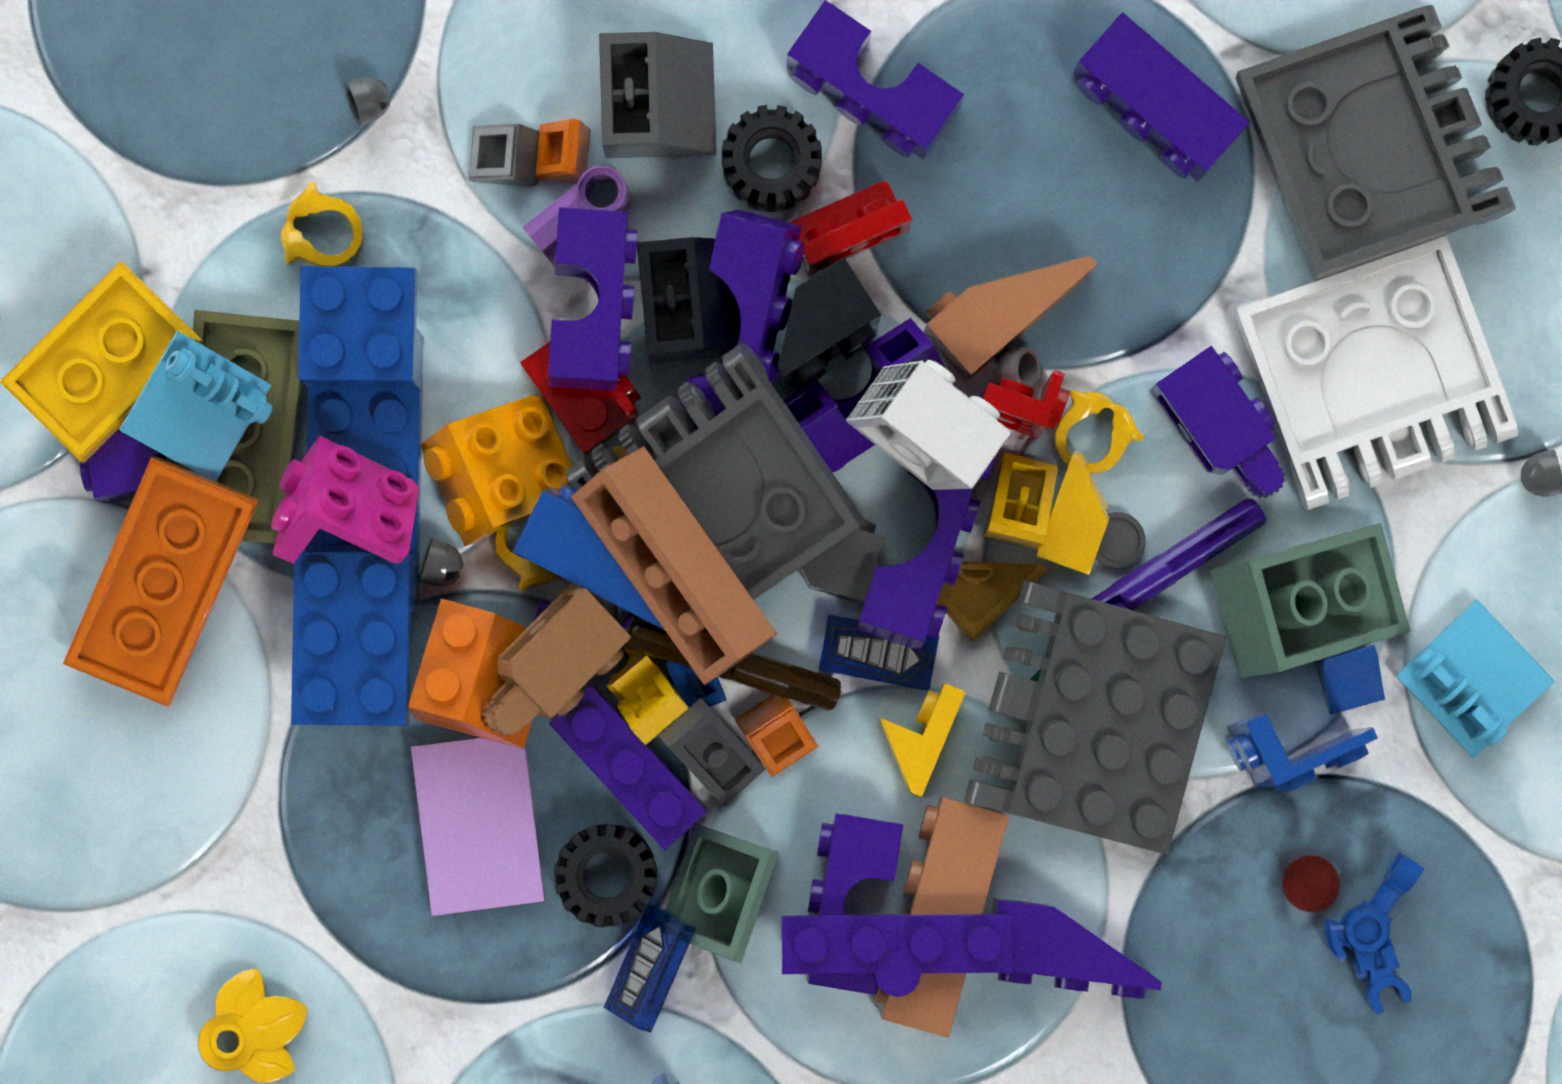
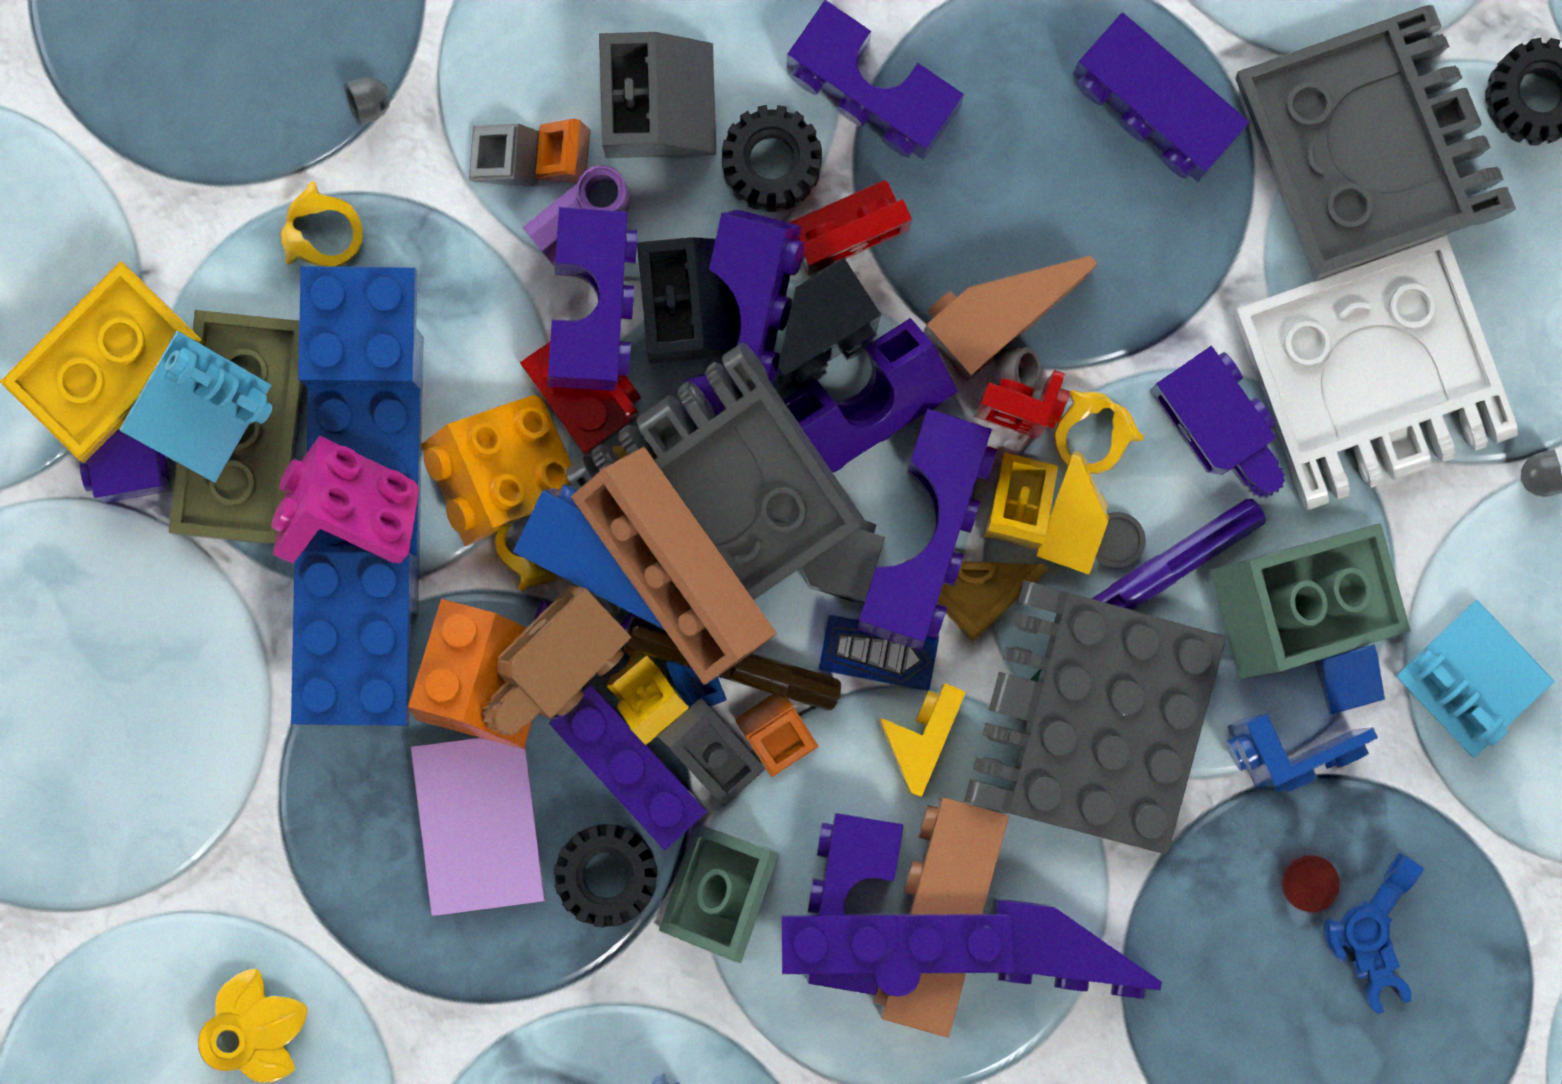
orange tile [63,455,259,707] -> none
dark grey hinge [419,538,464,587] -> none
clear blue tile [603,904,697,1032] -> none
white brick [846,360,1011,490] -> none

